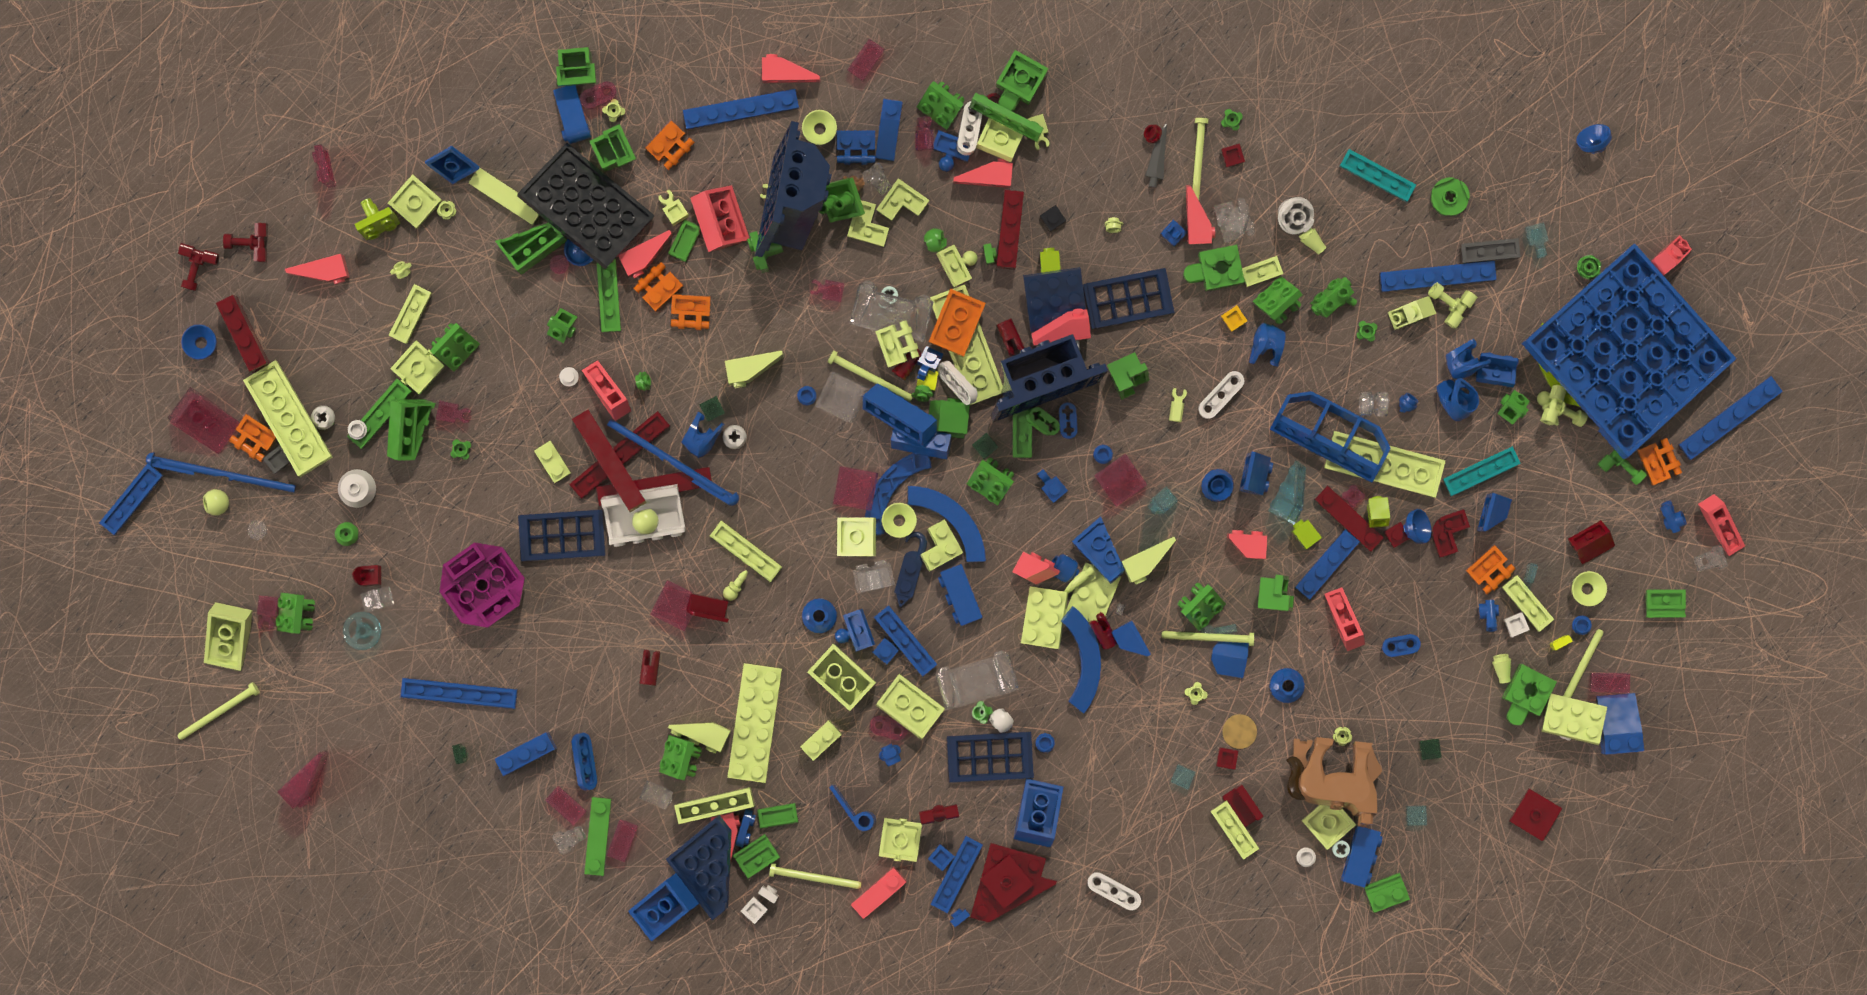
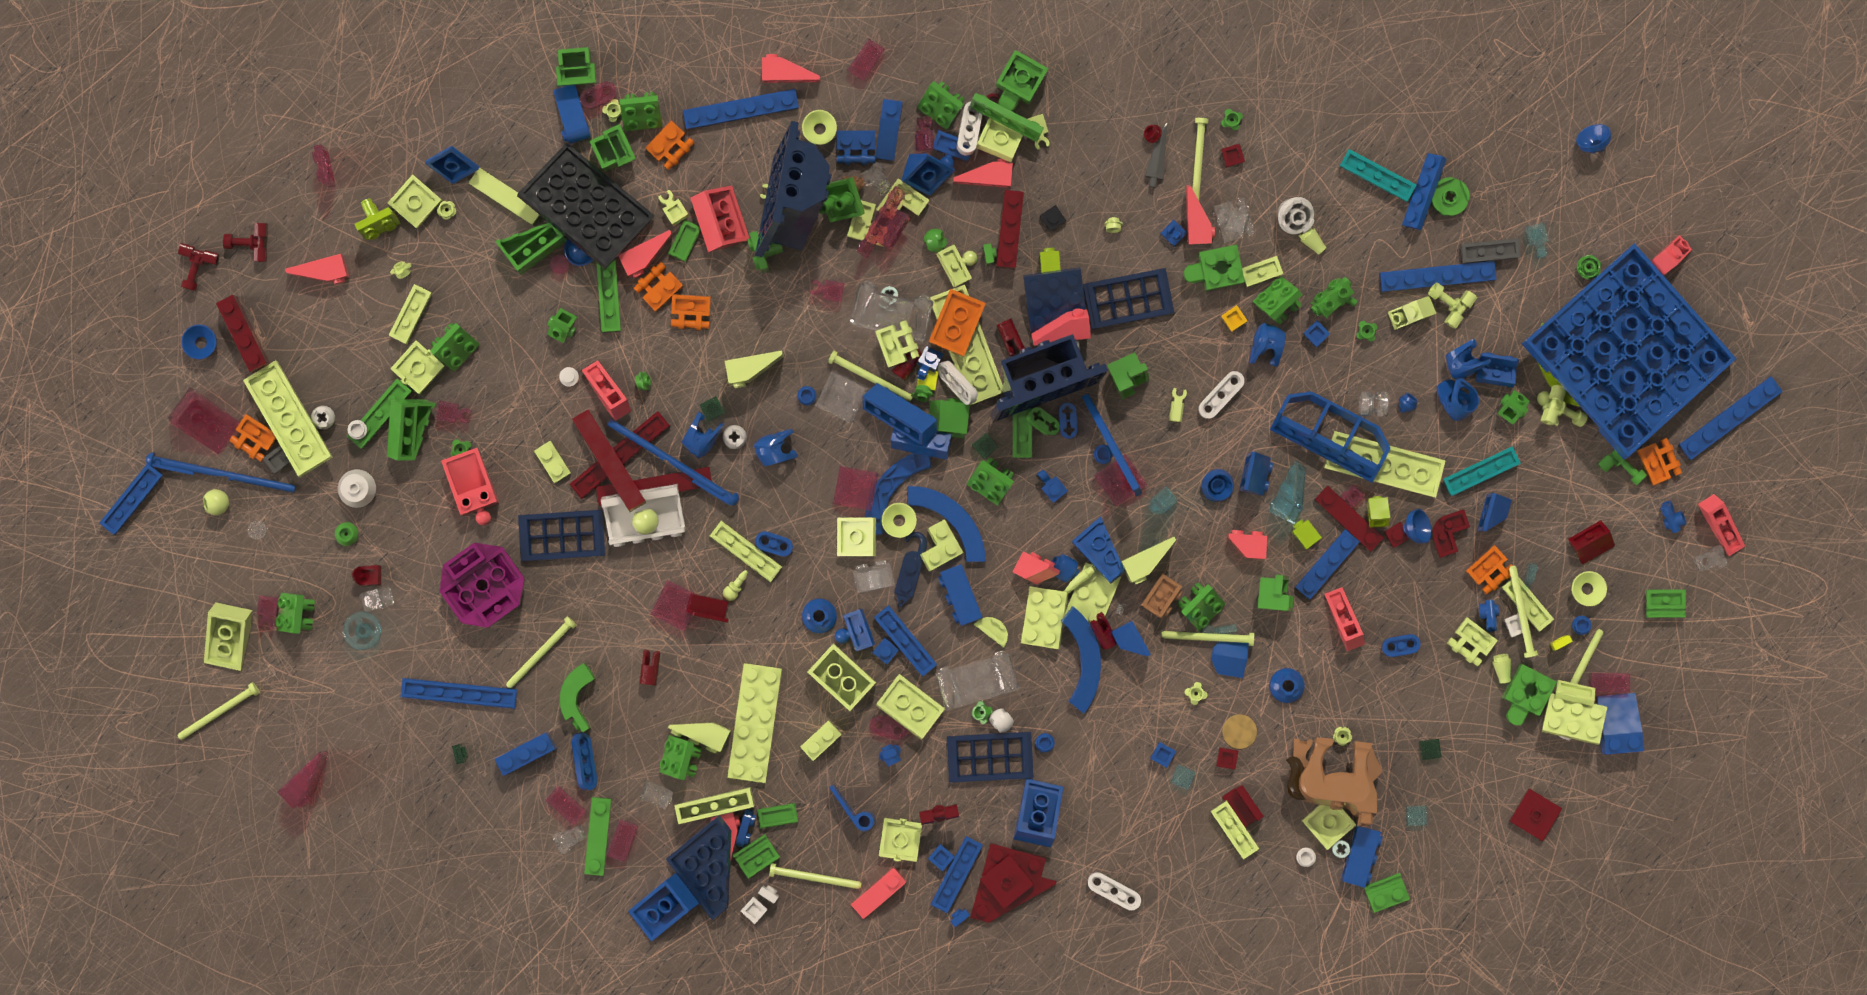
none -> coral slope [441,448,499,525]
none -> yellowish green bar [506,616,577,688]
none -> bright green arch [560,663,596,732]
none -> bright green plate [619,92,663,131]
none -> blue helmet [753,429,798,466]
none -> blue plate [755,531,793,556]
none -> clear pink bracket [857,186,911,259]
none -> blue slope [902,154,955,196]
none -> yellowish green plate [974,617,1008,647]
none -> blue tile [1082,394,1142,497]
none -> medium nougat bracket [1141,573,1183,618]
none -> blue plate [1150,742,1176,768]
none -> blue plate [1303,320,1330,347]
none -> blue plate [1402,153,1447,230]
none -> yellowish green plate [1447,617,1498,666]
none -> yellowish green bar [1509,565,1538,658]
none -> yellowish green tile [1555,680,1596,706]

